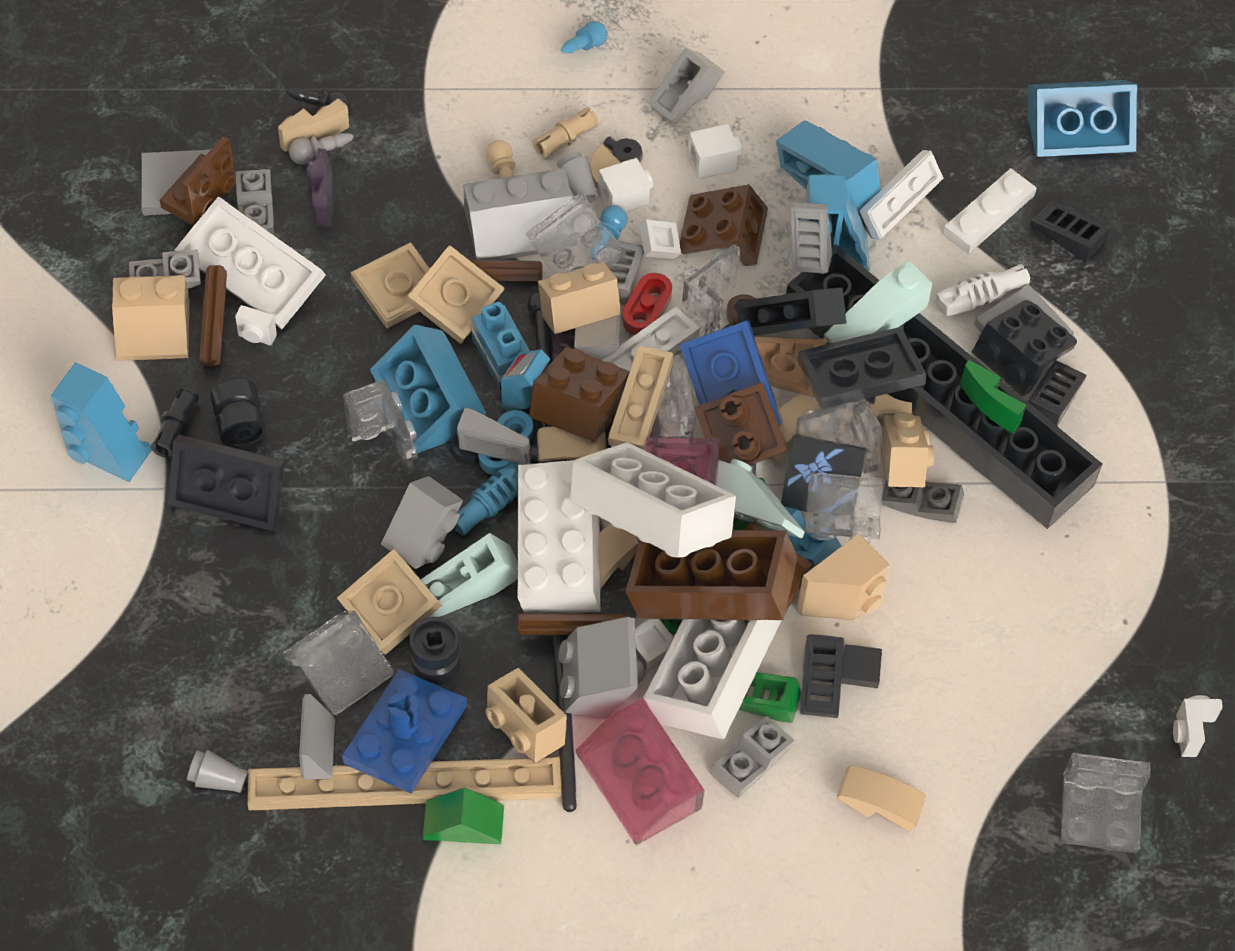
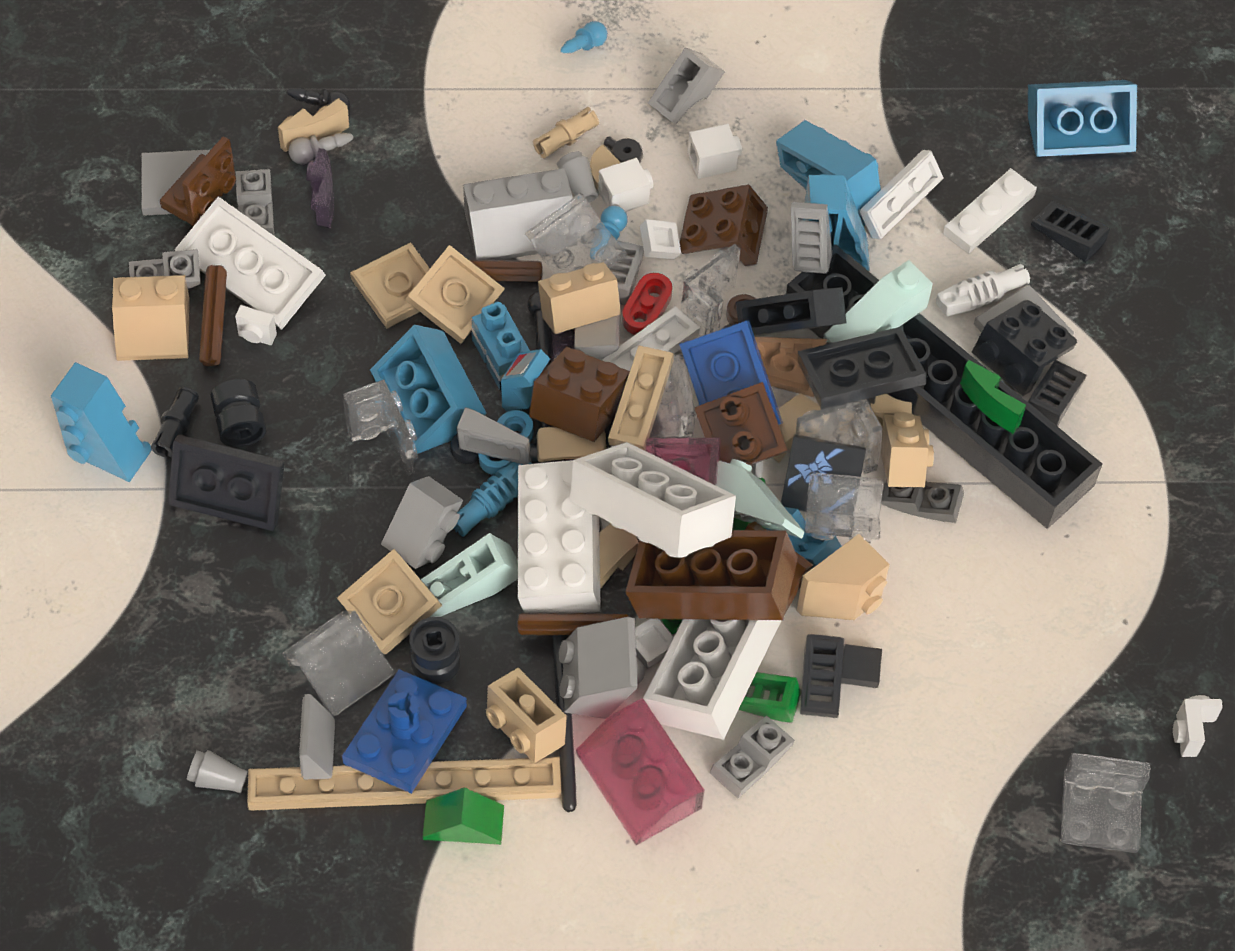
tan bar [486,140,516,178] -> none
tan slope [836,765,926,831] -> none

